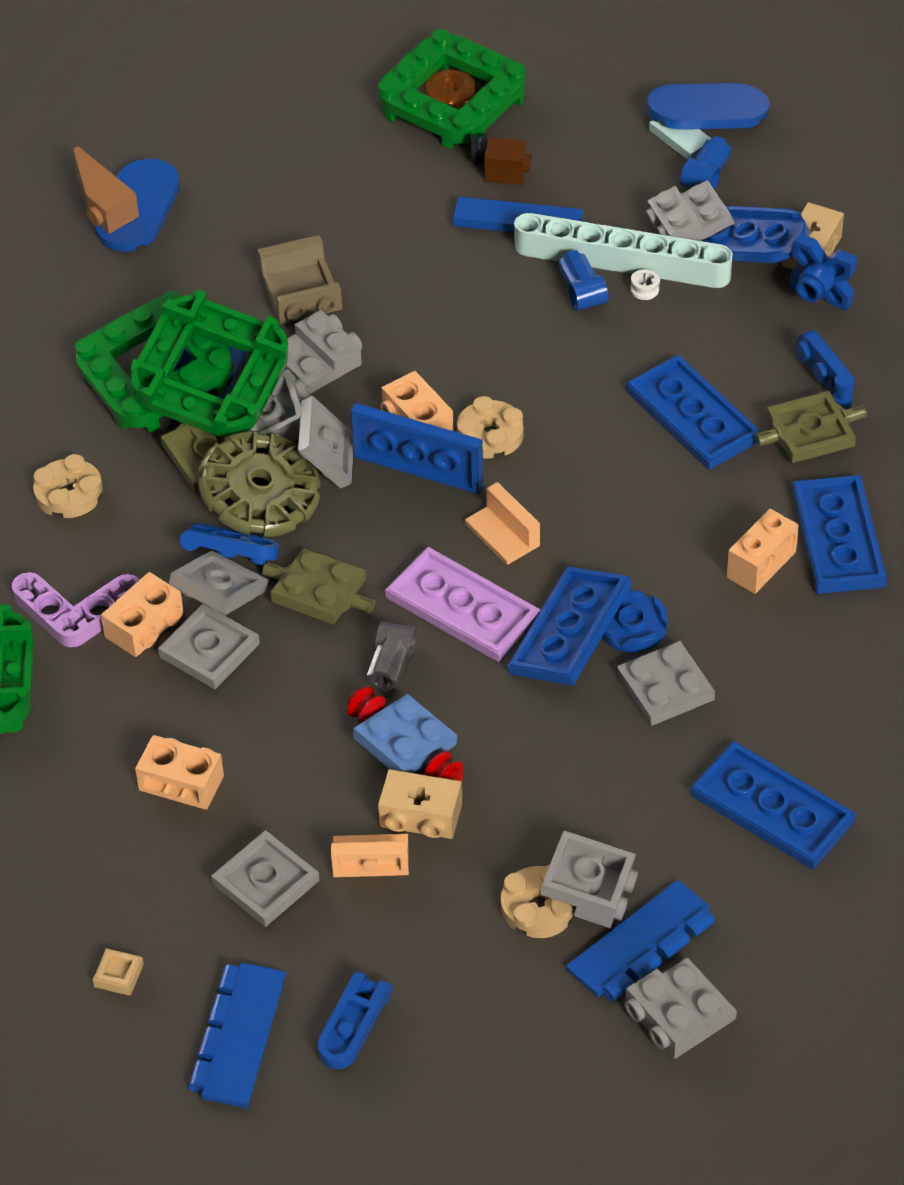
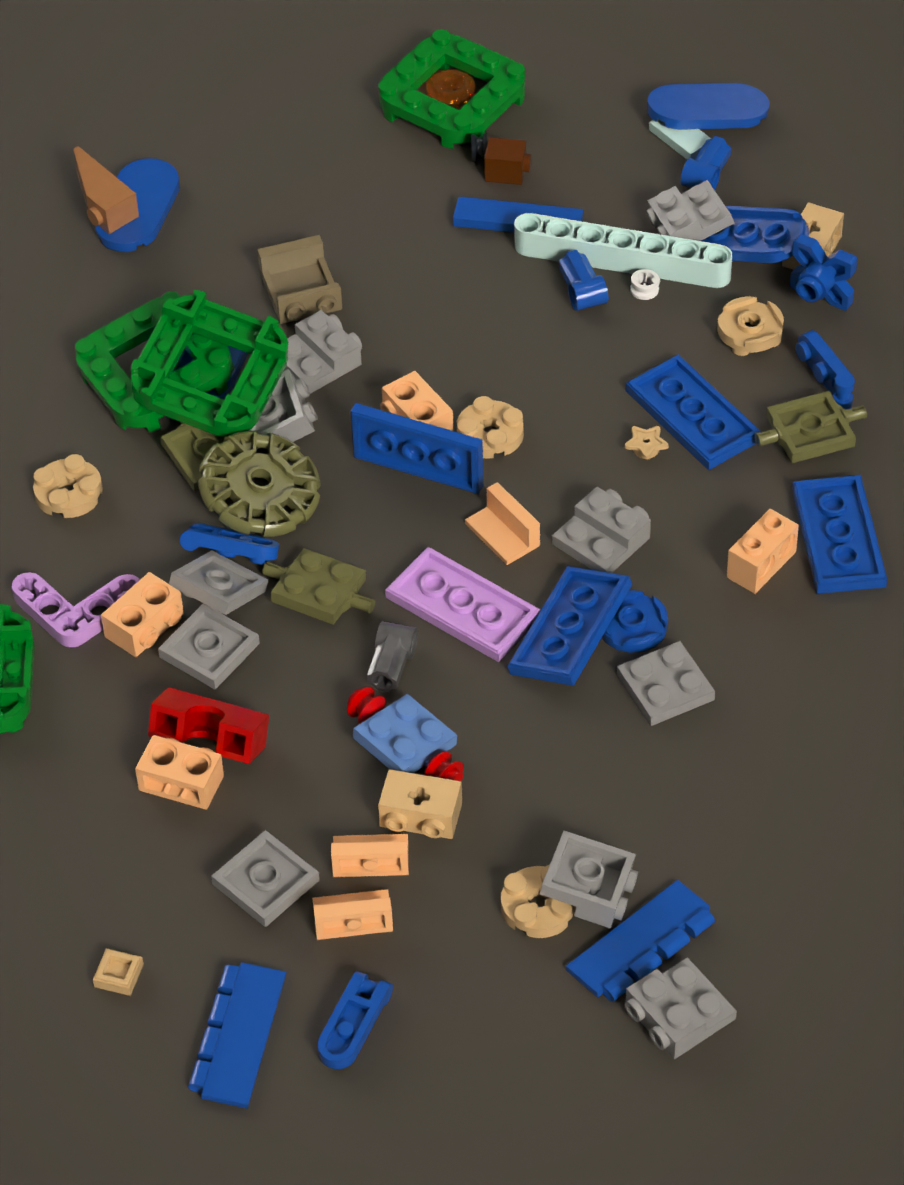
light grey plate [298,396,353,489] -> none
blue tile [690,740,857,870] -> none
none -> red arch [148,687,270,764]
none -> light nougat panel [312,889,393,940]
none -> light grey plate [552,487,651,573]
none -> tan plate [624,426,669,460]
none -> tan plate [717,296,784,356]

